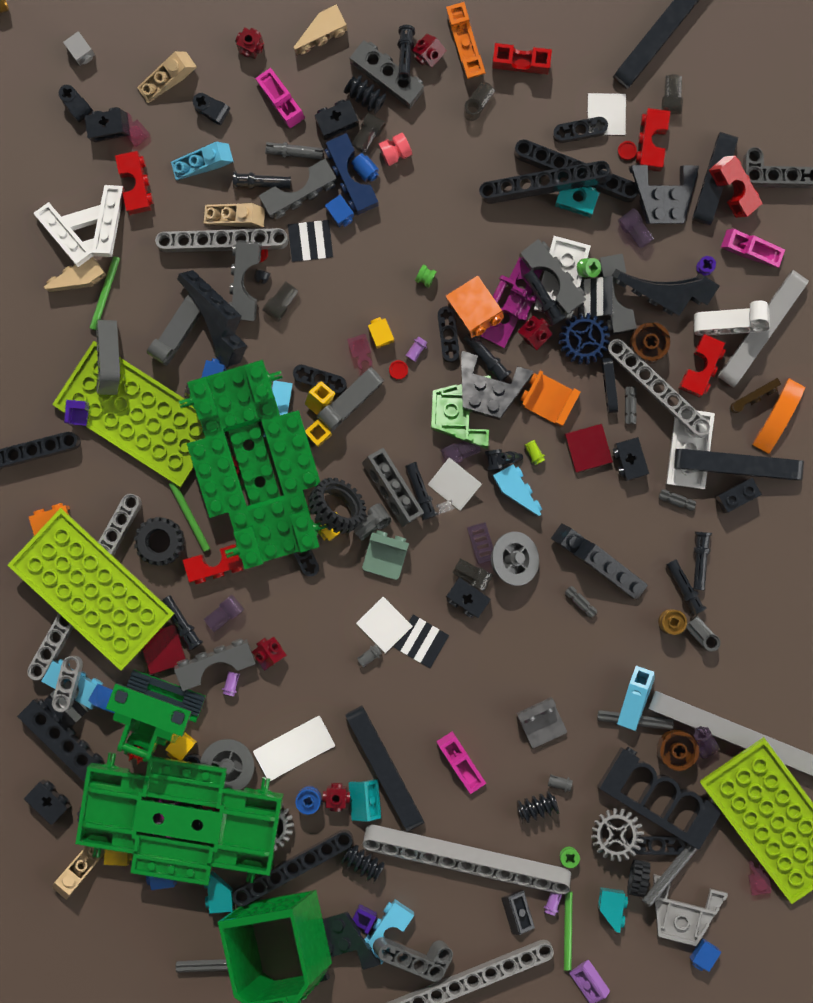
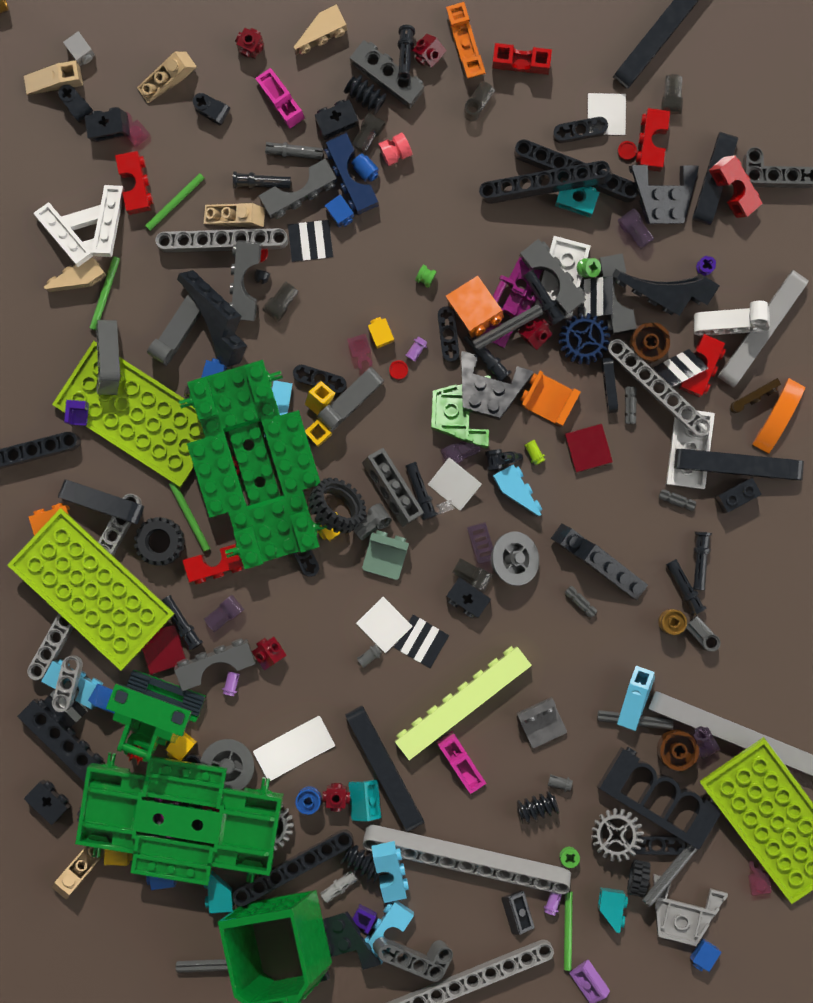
medium azure slope [171,142,234,180] -> none
black brick [612,437,649,481] -> none
dark pink slope [720,229,785,268] -> none
none -> tan slope [24,60,83,95]
none -> black beam [58,479,145,525]
none -> bright green bar [145,173,205,231]
none -> light grey pin [320,870,358,903]
none -> medium azure arch [372,841,409,903]
none -> yellowish green brick [395,646,532,760]
none -> dark grey axle [473,305,543,350]
none -> black sticker [653,349,708,387]

